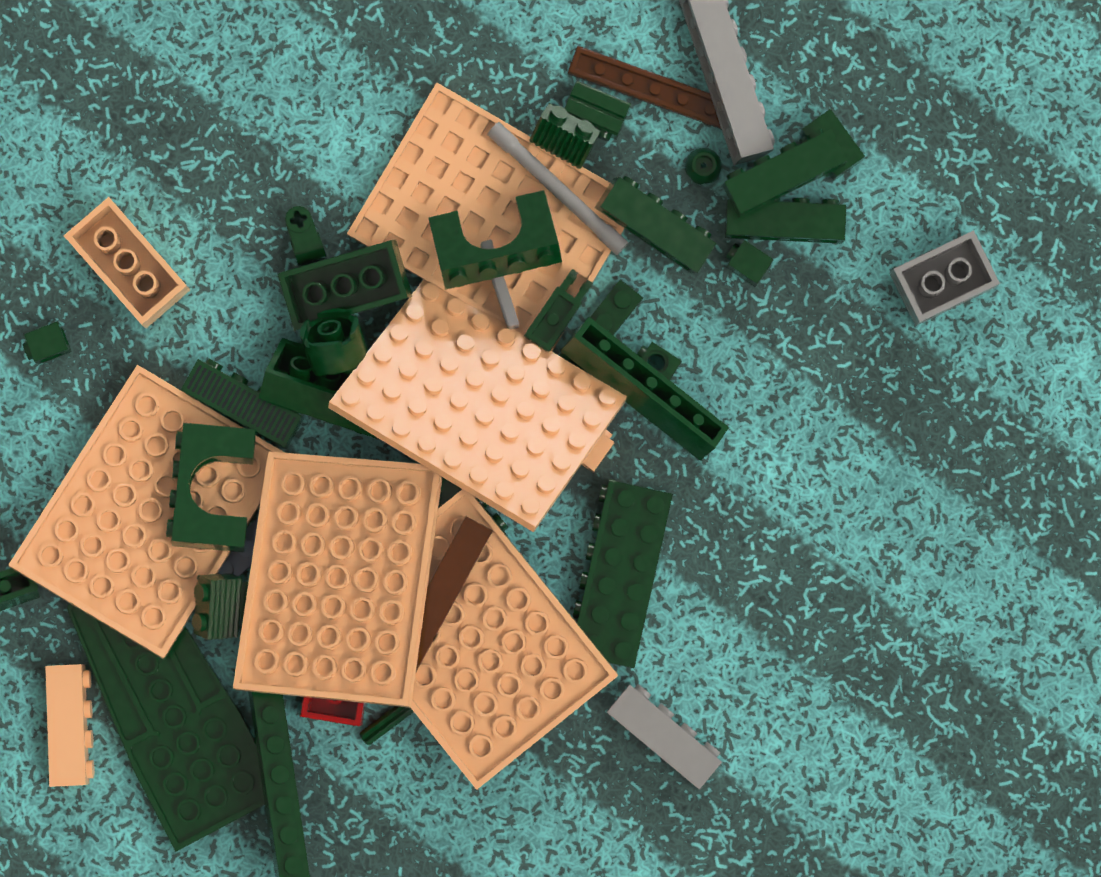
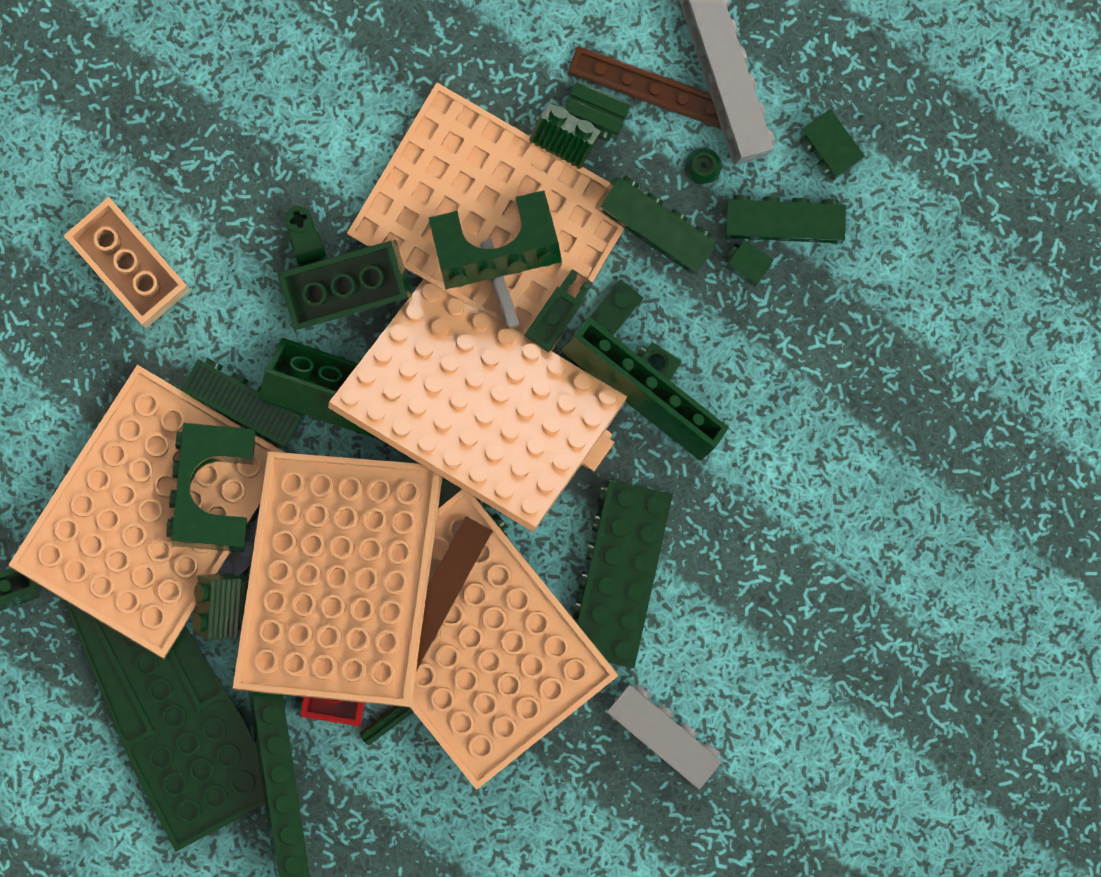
dark green brick [23,322,72,365] -> none
light nougat brick [45,664,95,787] -> none
dark green brick [300,308,367,376] -> none
light grey piece [487,122,629,255] -> none
dark green brick [723,129,847,218] -> none
light grey brick [889,230,1000,326] -> none

